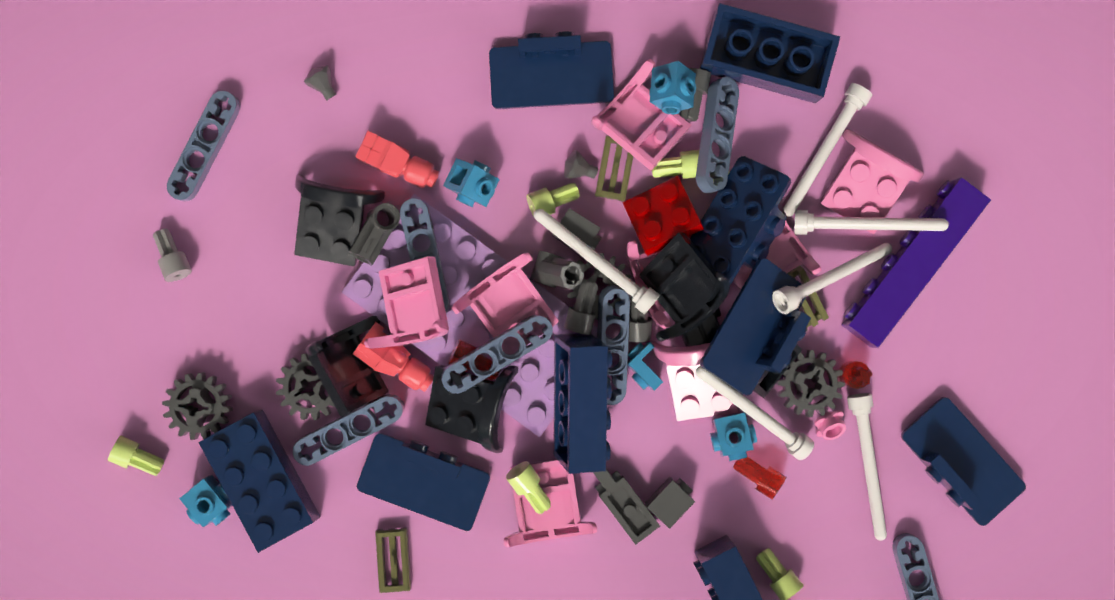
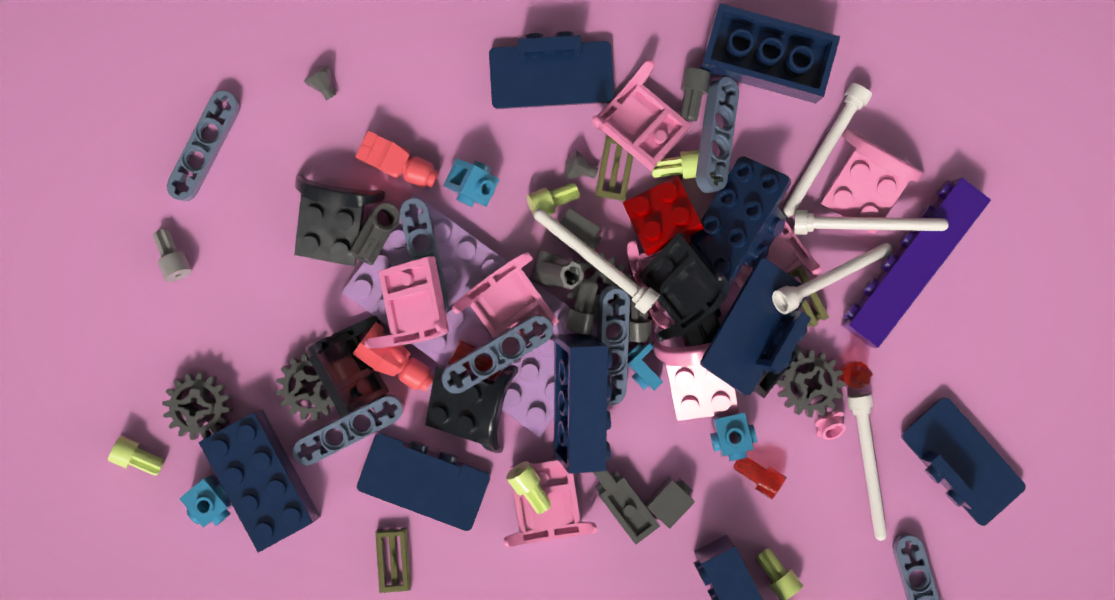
dark azure brick [649,61,696,115] -> none
white piece [695,366,814,460] -> none

